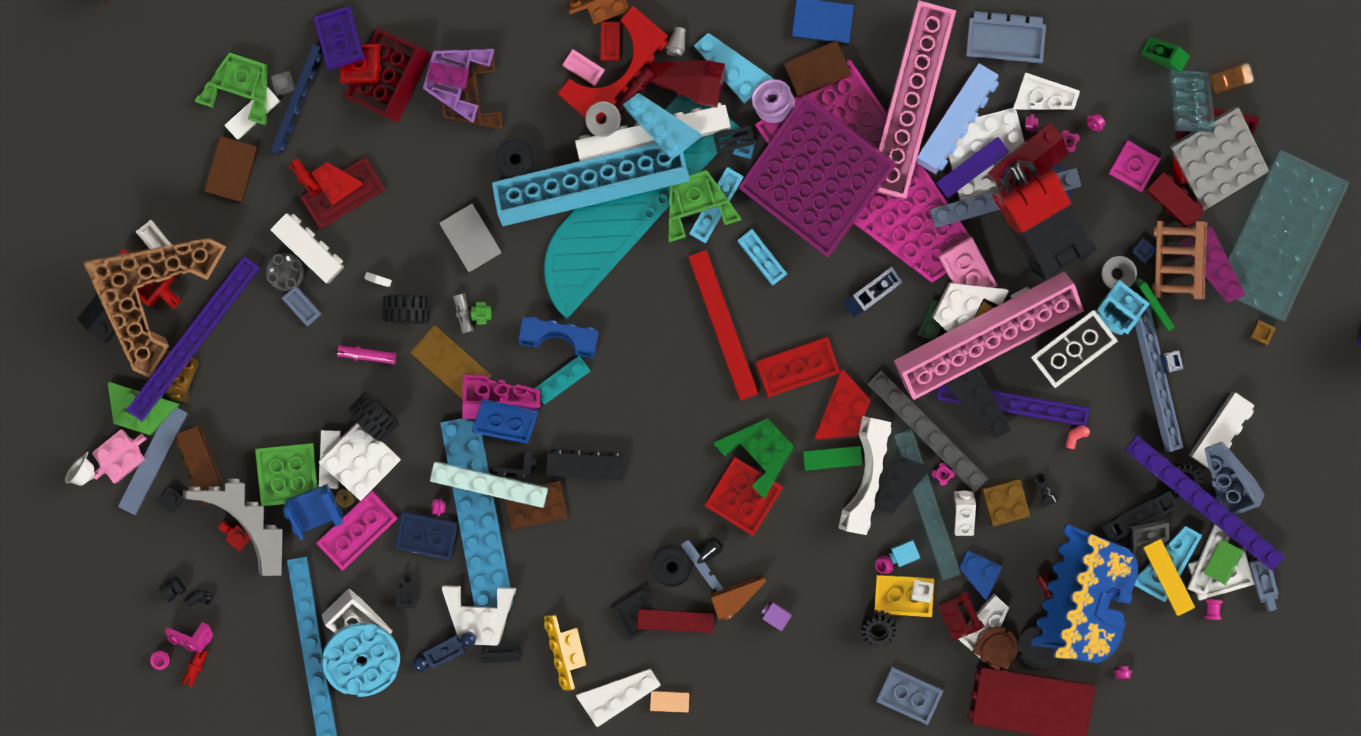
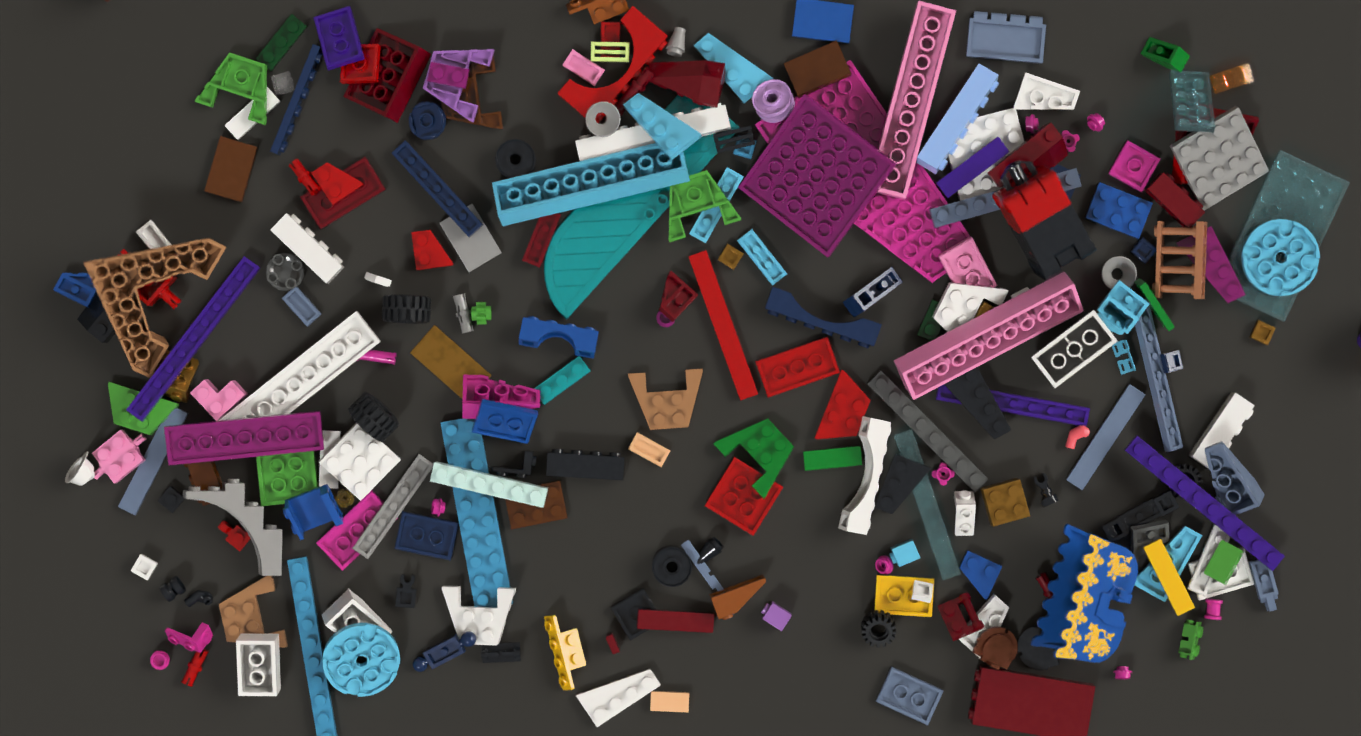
none -> blue wing [53,273,97,308]
none -> white plate [131,554,158,580]
none -> magenta plate [164,411,324,465]
none -> bright pink brick [190,379,248,421]
none -> white plate [219,311,381,421]
none -> medium nougat wing [219,576,288,648]
none -> white brick [236,633,281,696]
none -> dark green plate [256,14,308,71]
none -> light grey tile [352,454,434,559]
none -> dark blue plate [392,140,483,238]
none -> dark blue tile [409,101,446,140]
none -> red wing [411,230,454,271]
none -> dark red plate [522,213,562,268]
none -> yellowish green tile [591,42,630,62]
none -> dark red tile [606,632,620,654]
none -> medium nougat wing [628,369,703,430]
none -> light nougat tile [628,432,671,467]
none -> magenta plate [656,311,675,327]
none -> dark red wing [659,271,698,322]
none -> pearl gold tile [718,244,744,270]
none -> dark blue arch [764,287,882,349]
none -> sand blue tile [1065,384,1146,490]
none -> blue plate [1085,182,1153,239]
none -> medium azure piece [1112,340,1136,375]
none -> bright green hinge [1178,619,1204,660]
none -> medium azure plate [1241,219,1320,296]

